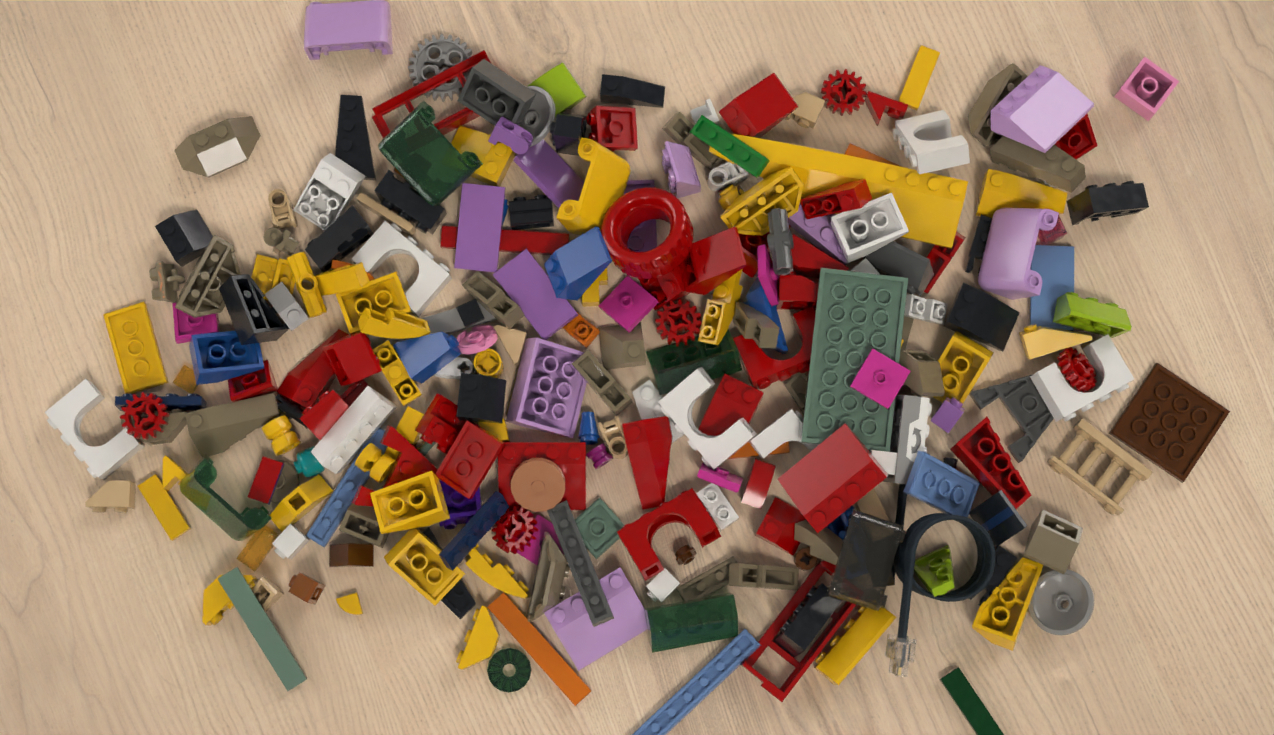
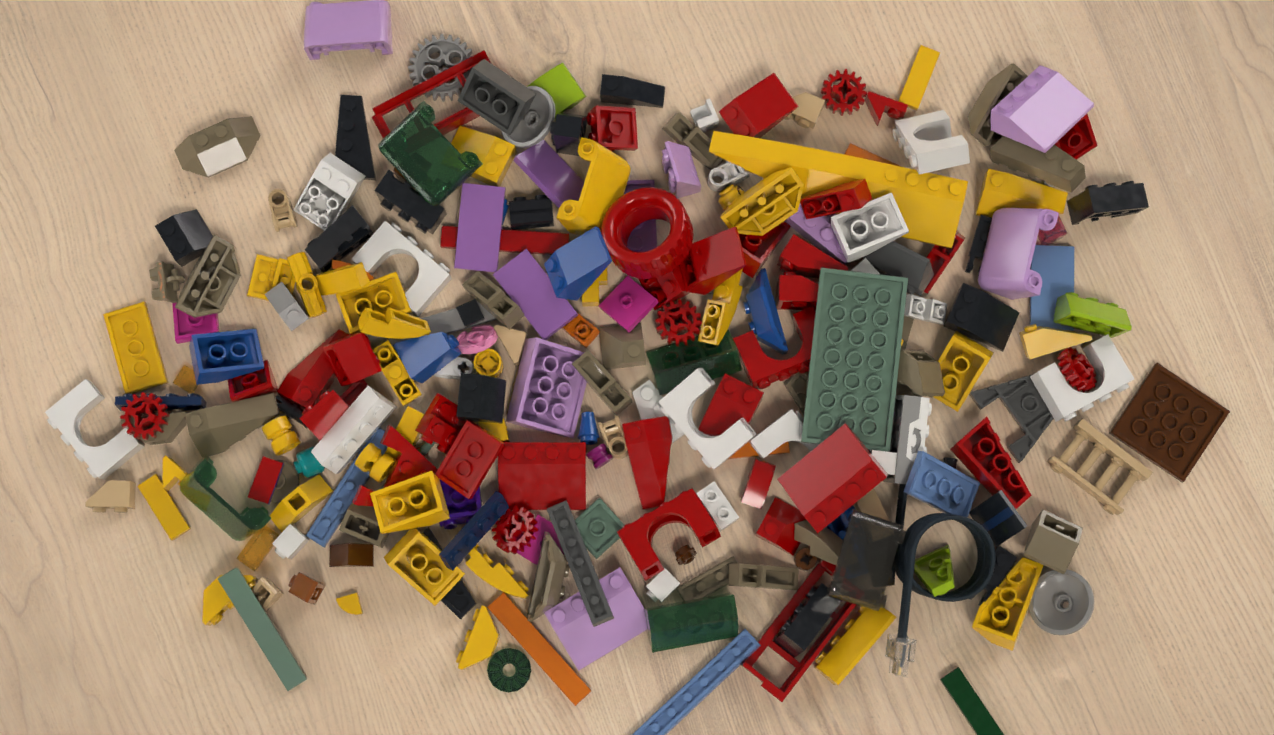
black wedge [219,274,289,345] -> none
dark tan hips [264,228,299,256] -> none
tan tile [356,192,416,236] -> none
medium lavender leg [488,117,533,154] -> none
nougat wheel [511,458,565,512] -> none
green tile [690,115,769,178] -> none
dark pink plate [697,462,743,493] -> none
dark tan slope [733,302,779,348] -> none
dark pink plate [757,244,779,306] -> none
dark grey piece [767,208,794,275] -> none
dark pink plate [850,349,911,409] -> none
medium lavender brick [931,397,965,433] -> none
bright pink brick [1114,57,1179,121] -> none

